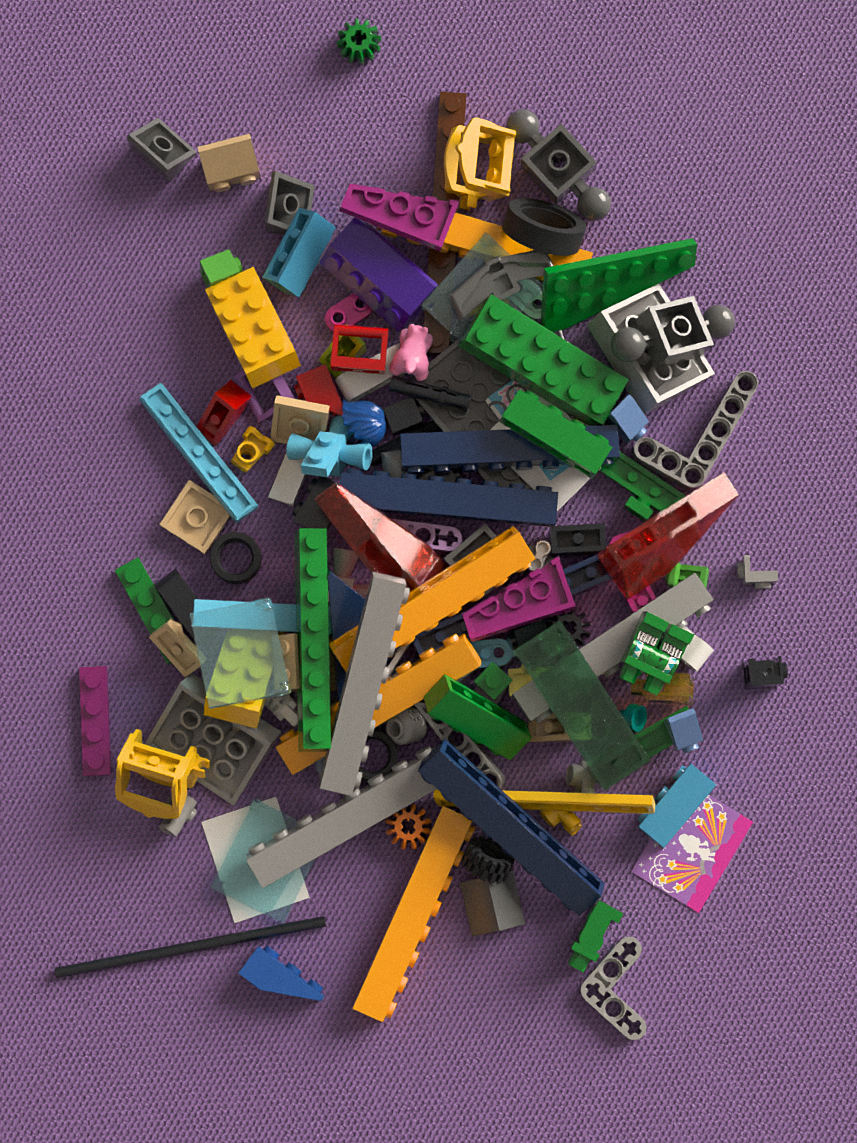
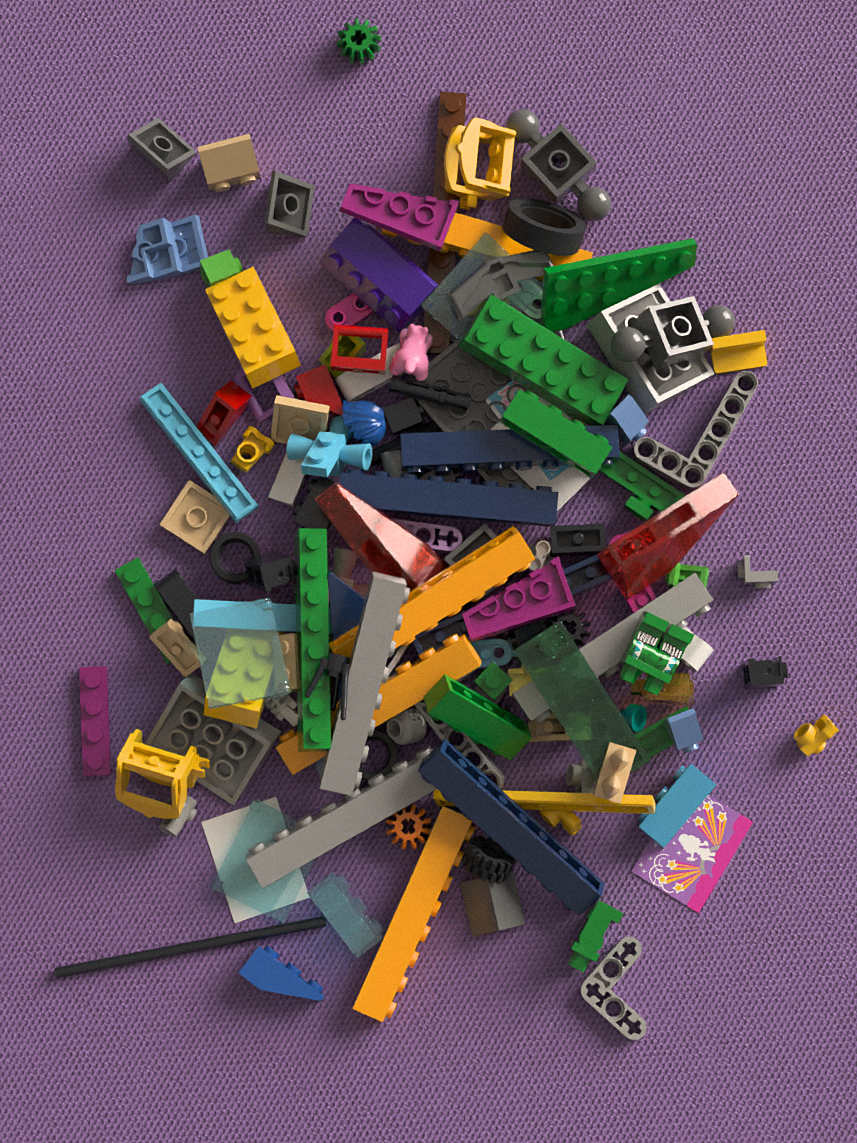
dark azure brick [262,208,336,297] -> none
none -> medium blue slope [127,215,208,284]
none -> black hinge [243,551,297,592]
none -> black plant [305,653,351,721]
none -> clear light blue brick [307,872,384,958]
none -> tan tile [593,742,636,804]
none -> yellow panel [710,330,767,374]
none -> yellow plate [793,714,839,757]

